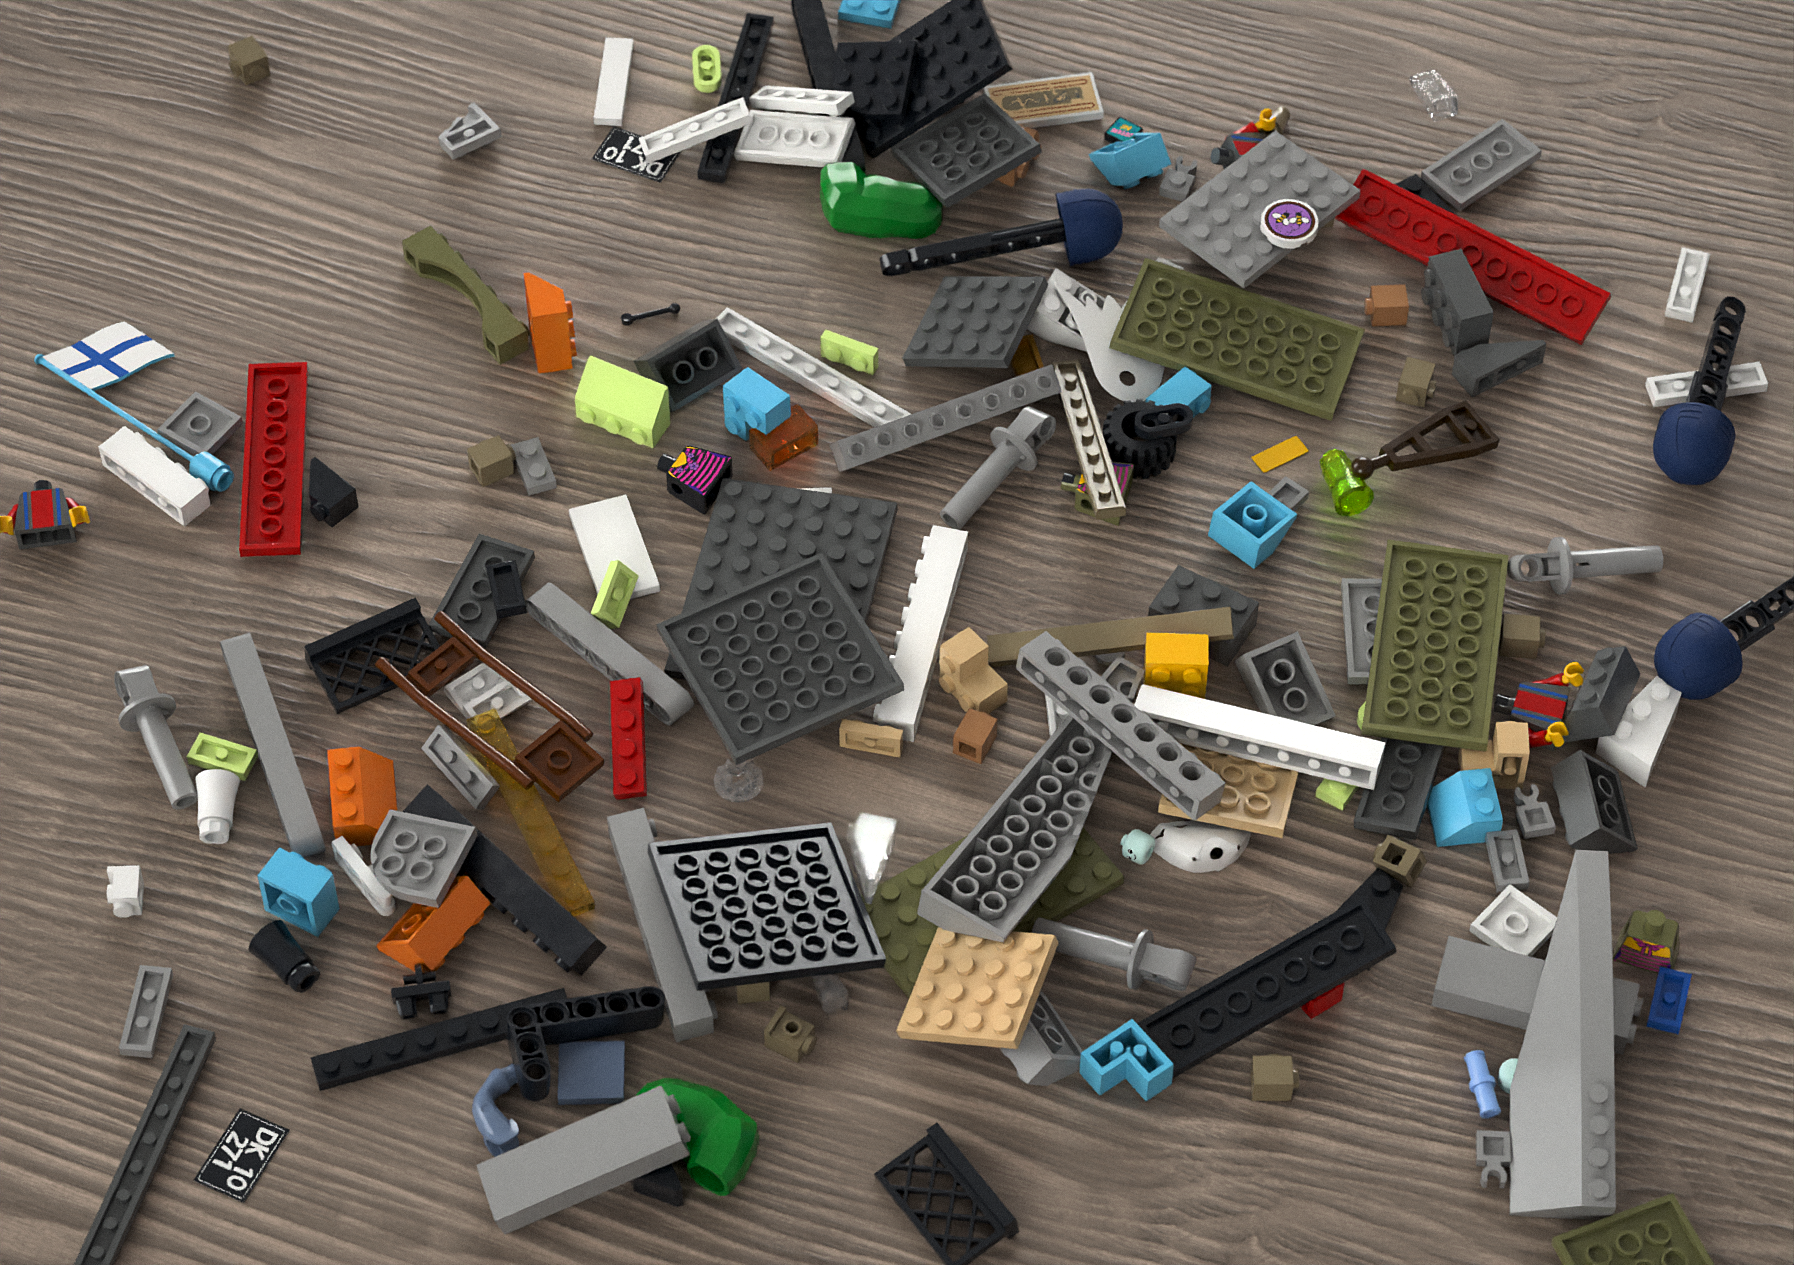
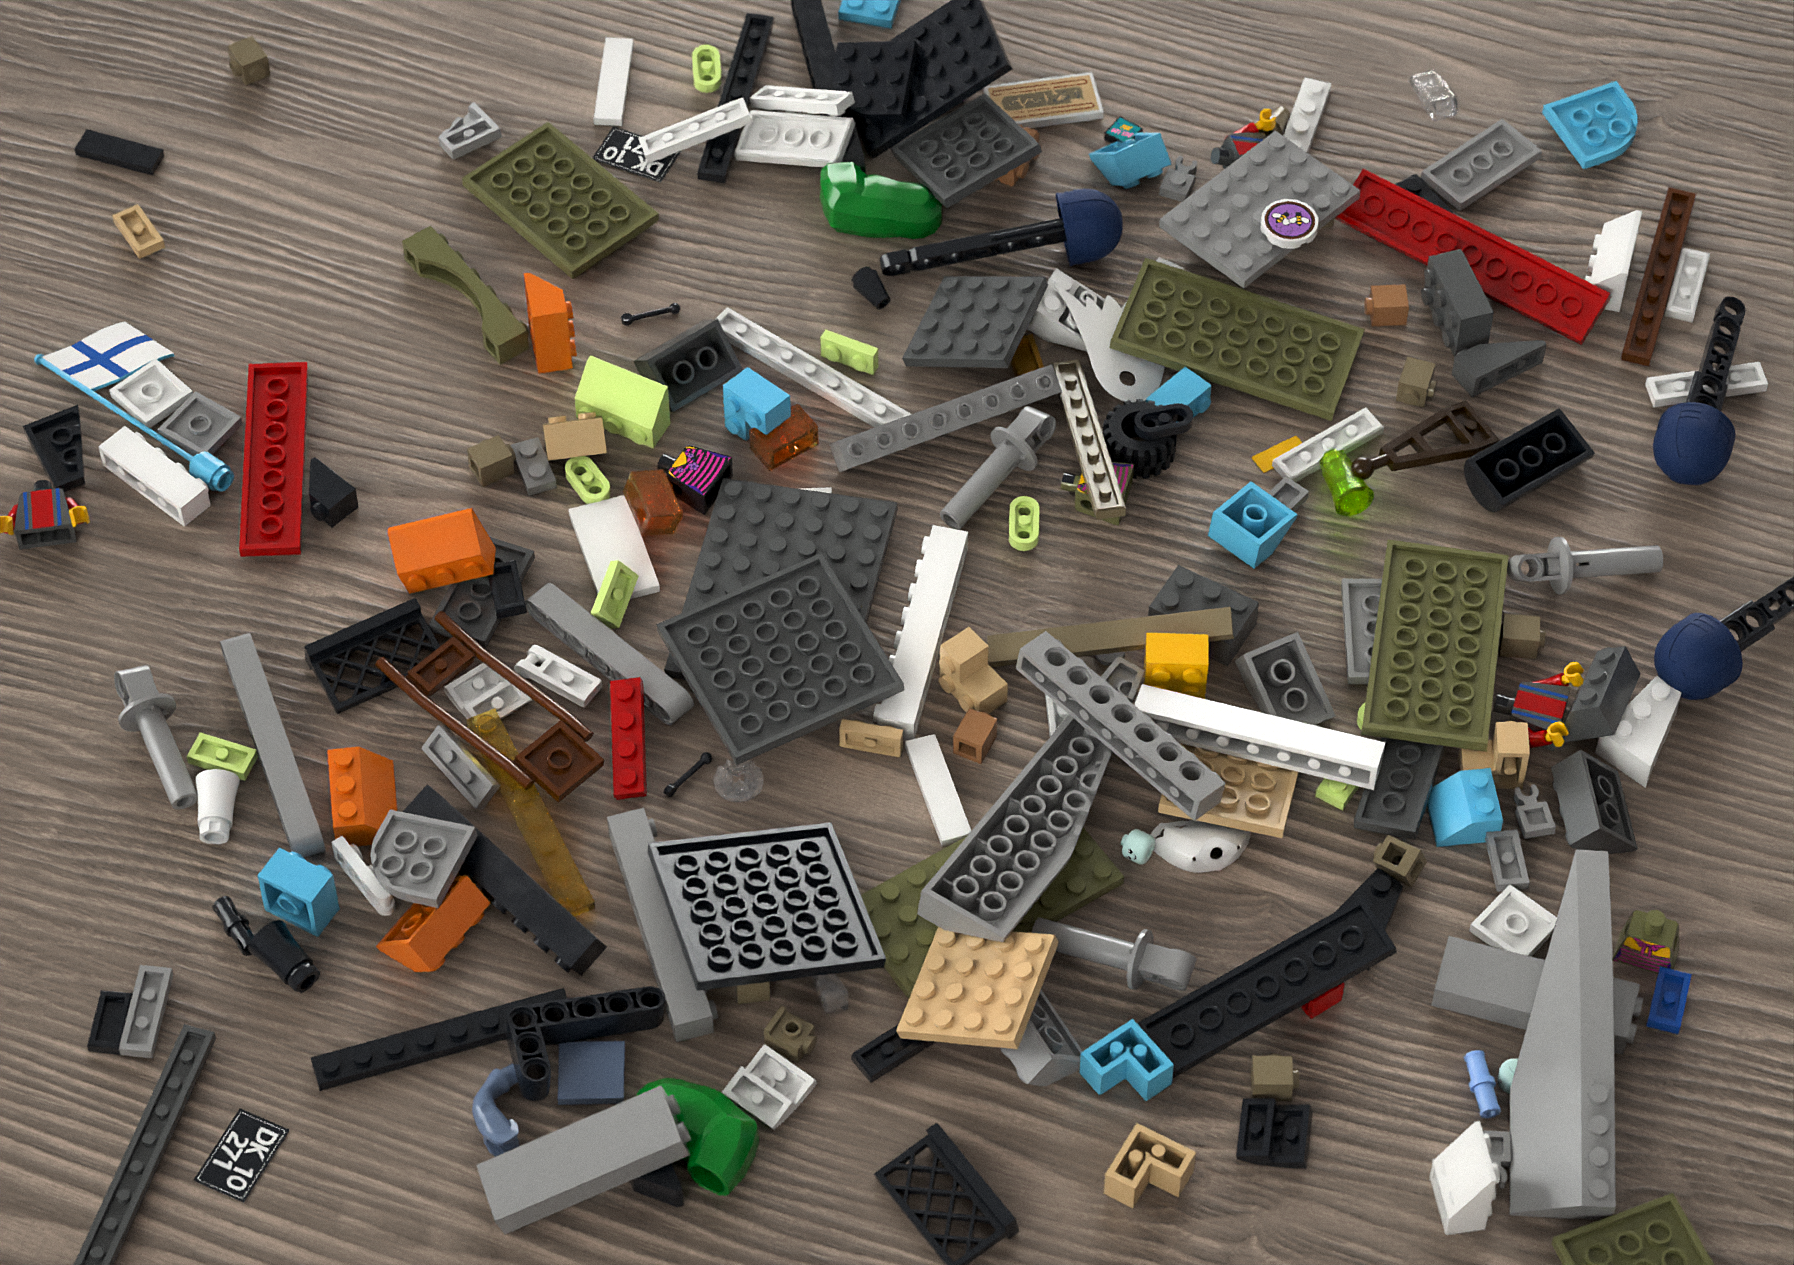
white brick [107,865,144,918] -> none
black hips [391,964,452,1019] -> none
clear slope [847,812,897,904] -> none
none -> black wing [23,405,85,492]
none -> black tile [75,129,164,176]
none -> black tile [87,990,133,1055]
none -> white plate [110,358,193,428]
none -> tan plate [112,204,165,259]
none -> black pin [212,896,255,956]
none -> orange slope [387,508,496,594]
none -> olive plate [462,122,659,279]
none -> white plate [514,645,602,708]
none -> tan brick [543,412,607,461]
none -> yellowish green plate [565,456,611,504]
none -> clear orange brick [623,470,683,535]
none -> black hinge [664,752,713,797]
none -> white slope [722,1044,817,1130]
none -> black hinge [851,1024,936,1083]
none -> black cone [852,266,891,309]
none -> white tile [905,734,971,847]
none -> yellowish green plate [1009,496,1040,551]
none -> tan brick [1104,1123,1196,1208]
none -> black slope [1236,1098,1313,1169]
none -> white tile [1272,407,1384,483]
none -> white plate [1283,78,1331,153]
none -> white slope [1430,1121,1500,1235]
none -> black brick [1464,408,1595,512]
none -> medium azure plate [1542,81,1638,170]
none -> white slope [1585,210,1642,312]
none -> reddish brown plate [1621,187,1696,367]

